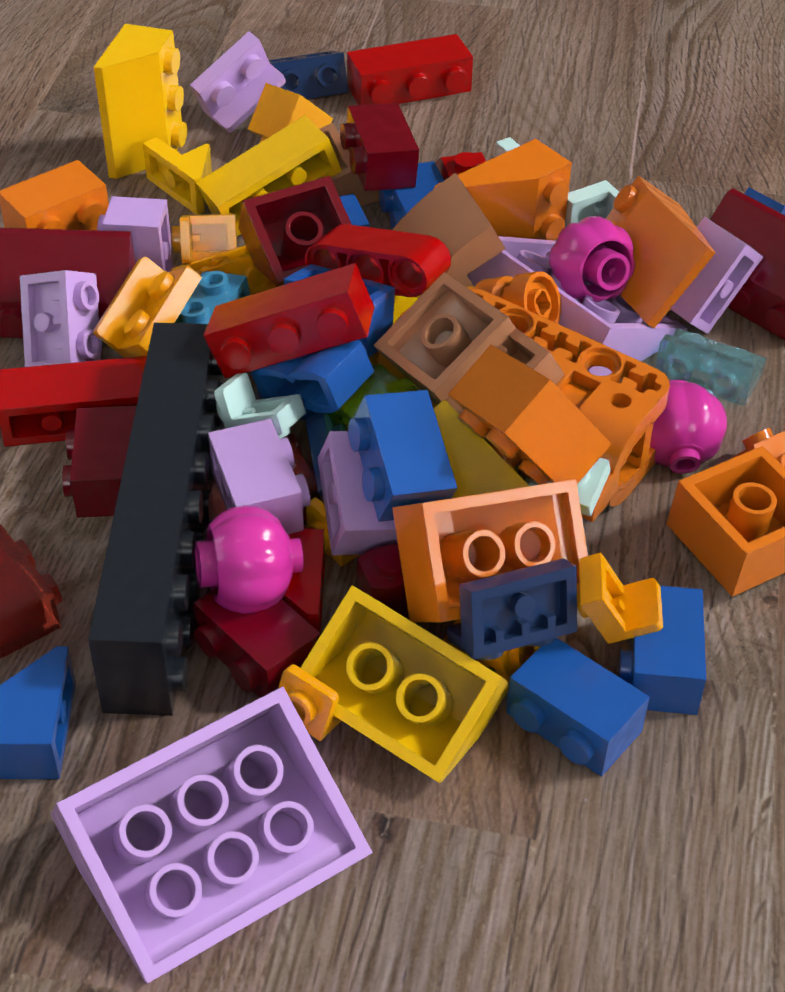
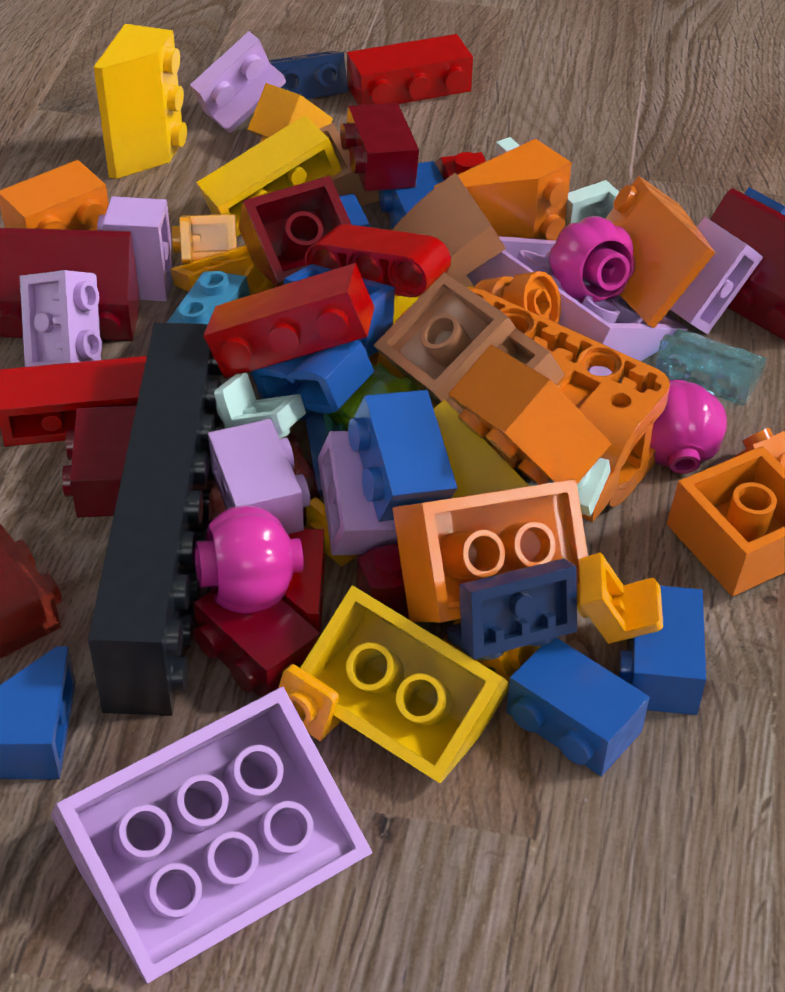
light orange bracket [93,257,202,358] -> none
yellow slope [143,137,212,215] -> none

